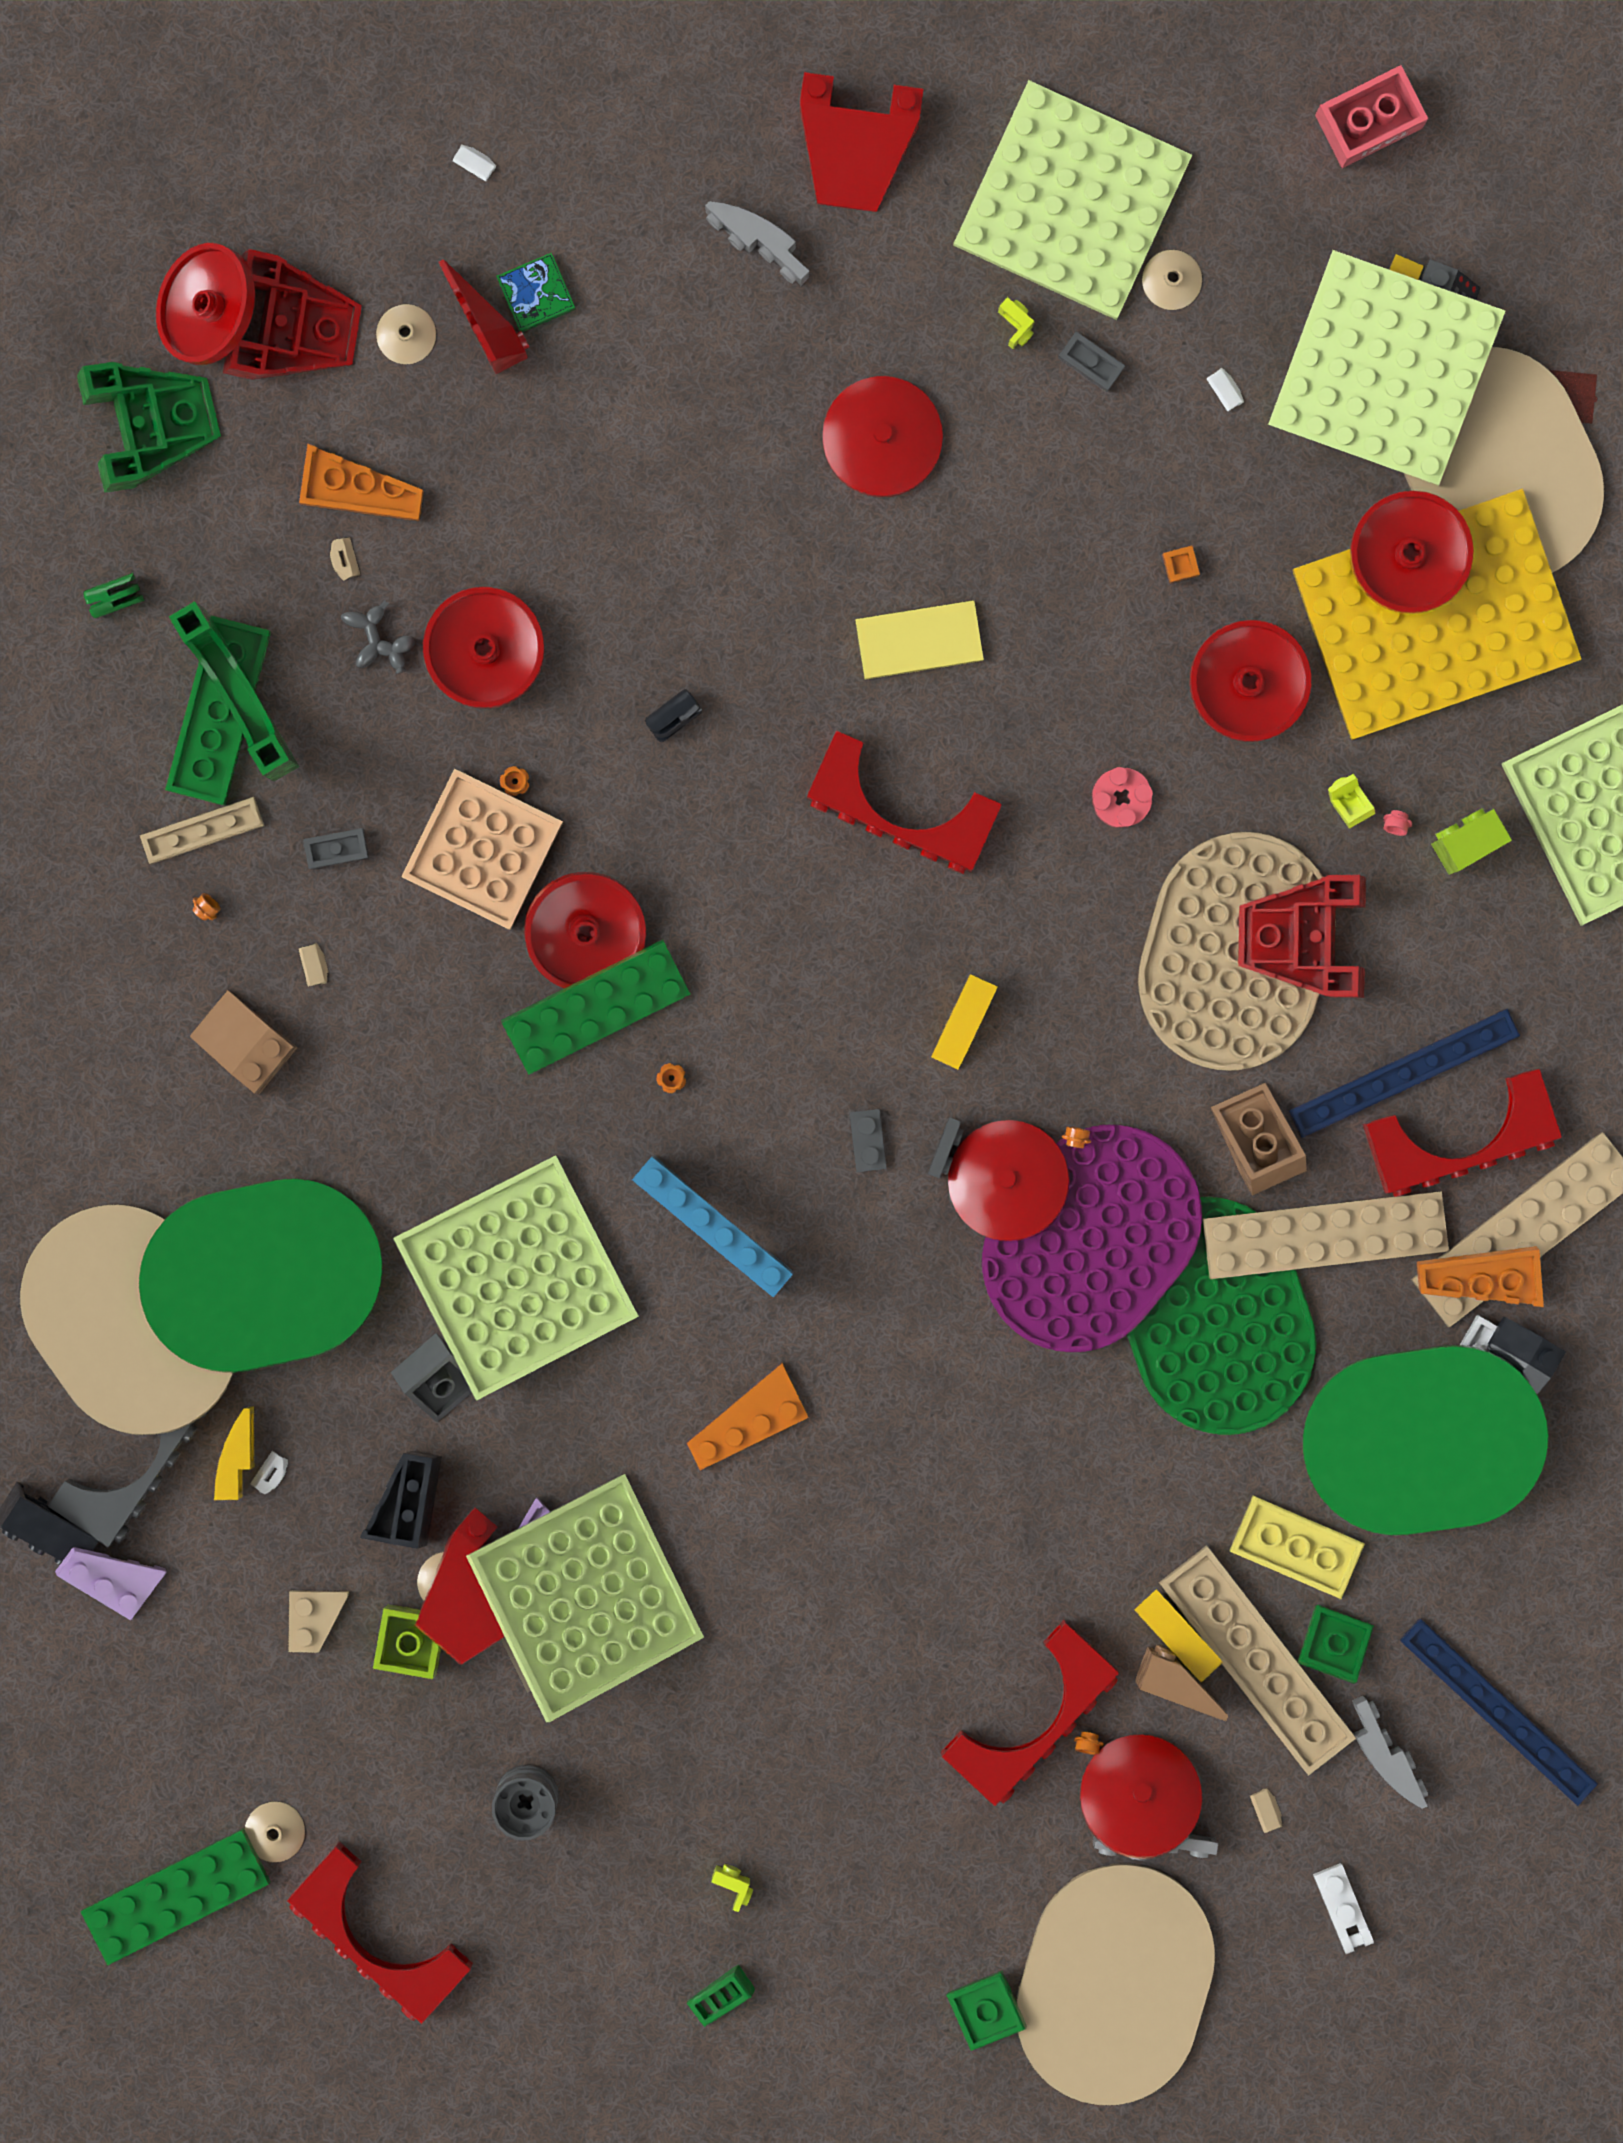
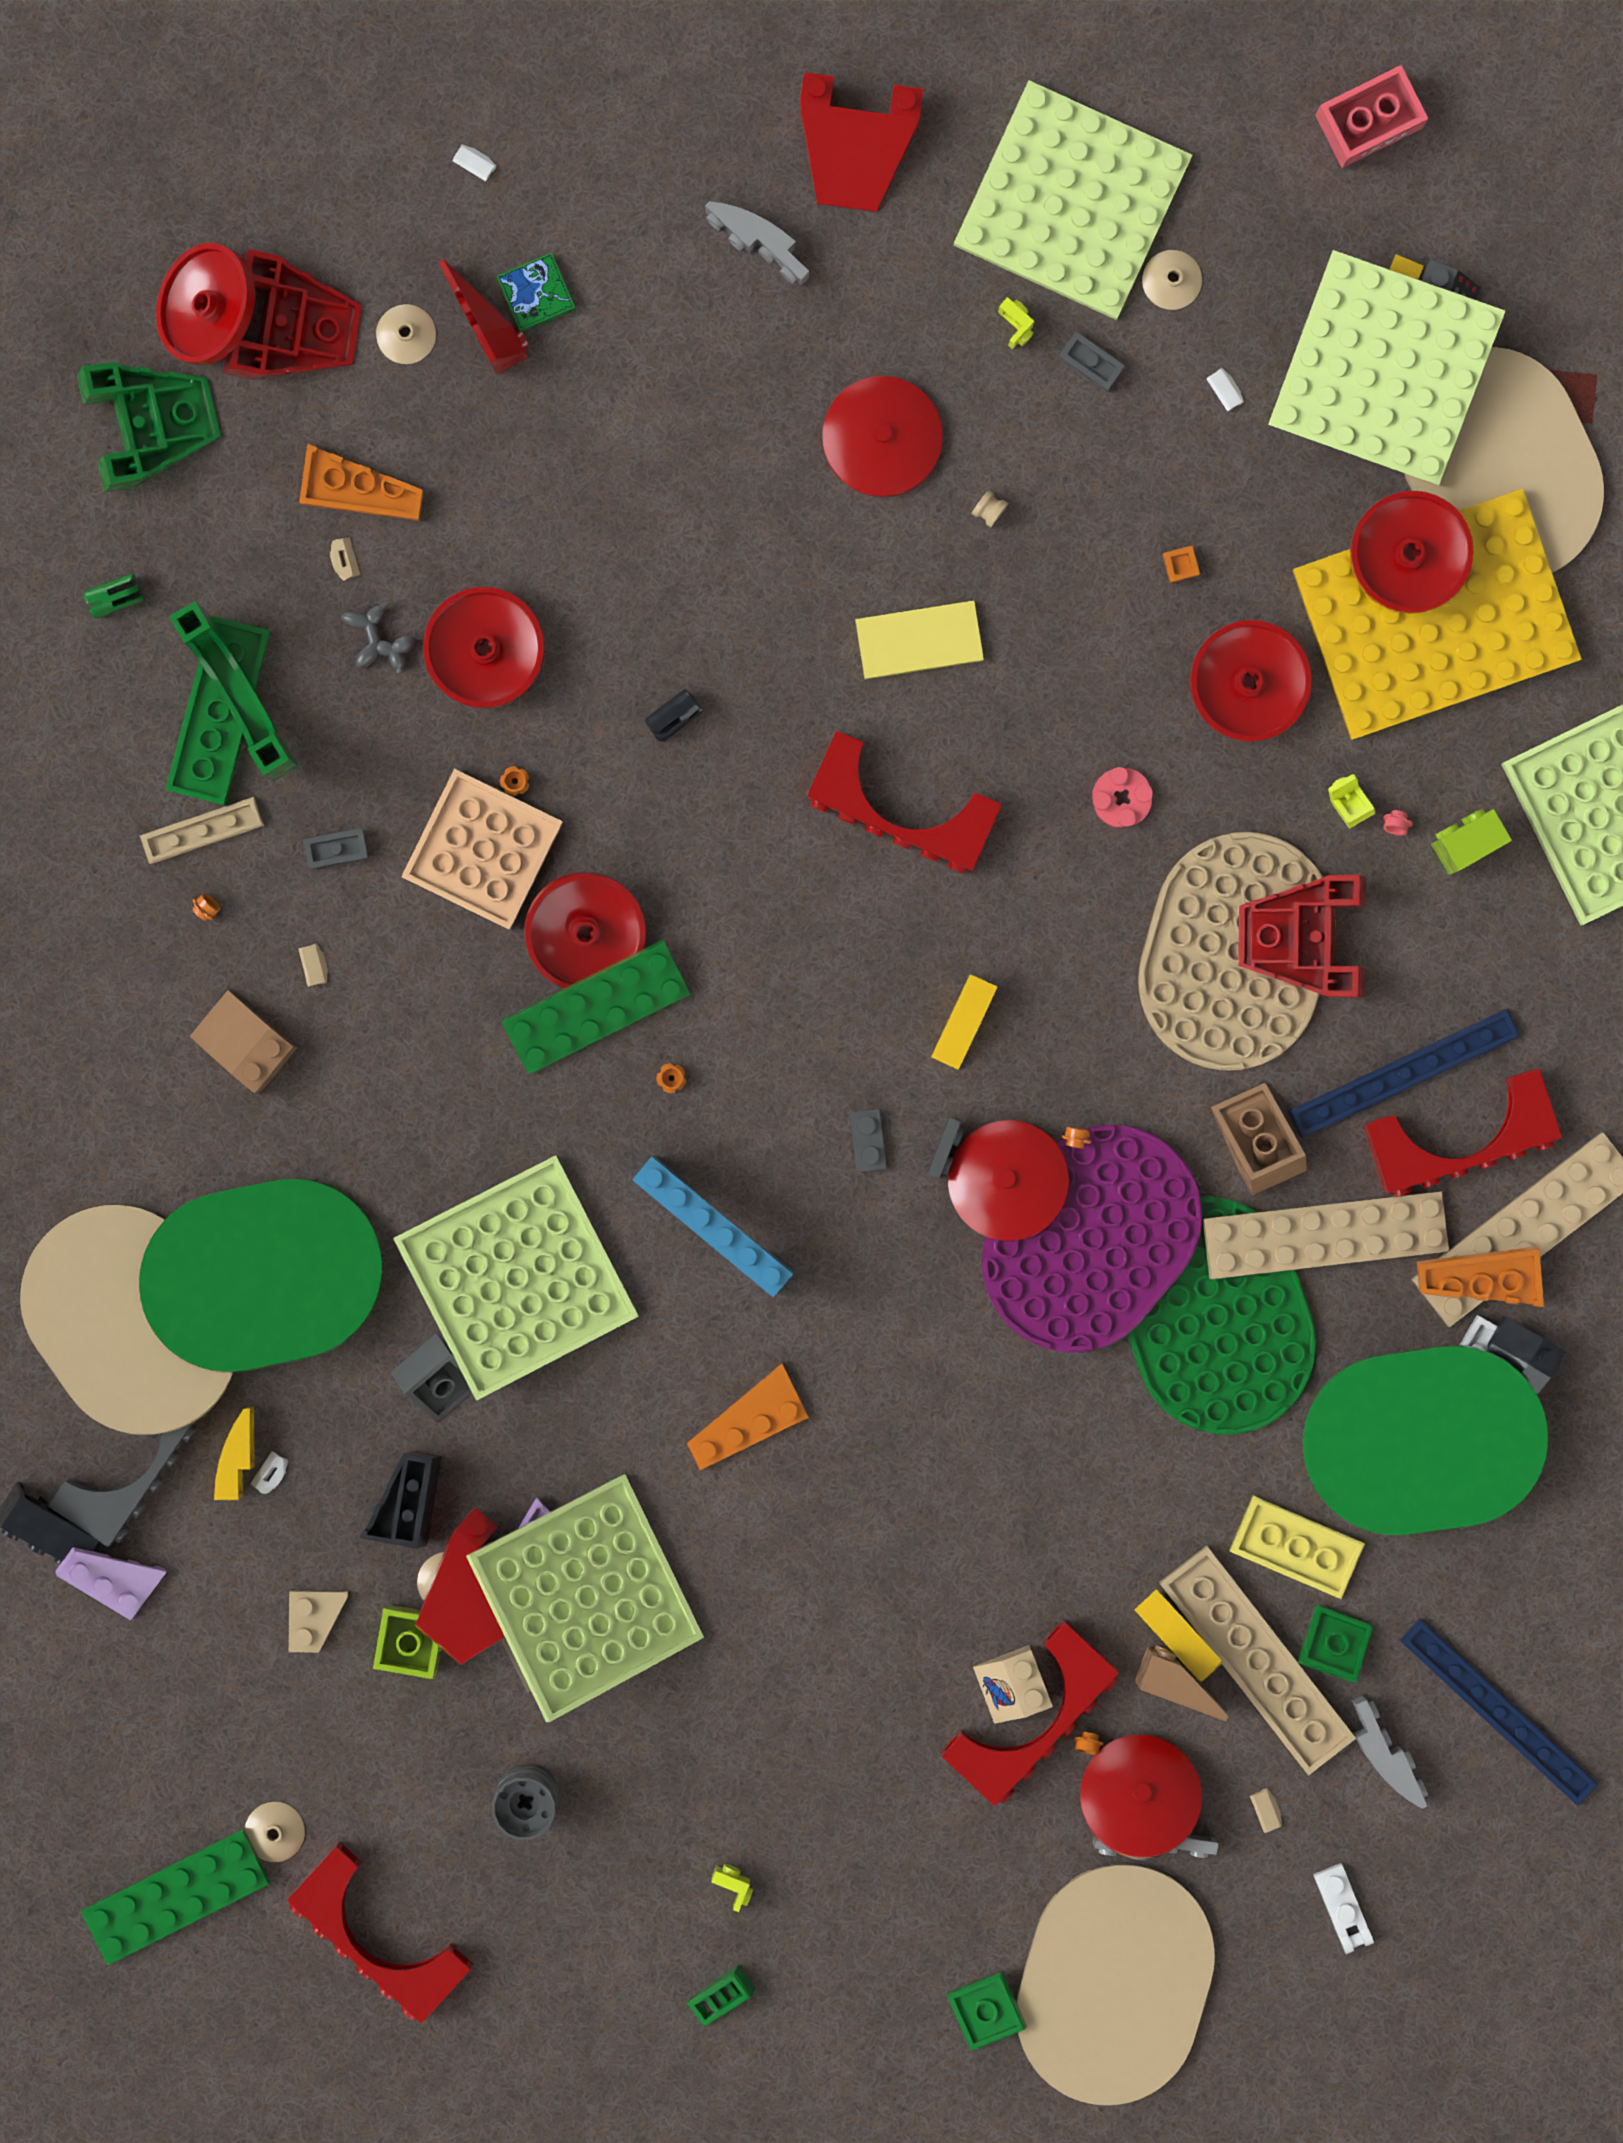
none -> tan wheel [972,489,1009,528]
none -> tan slope [973,1645,1053,1724]

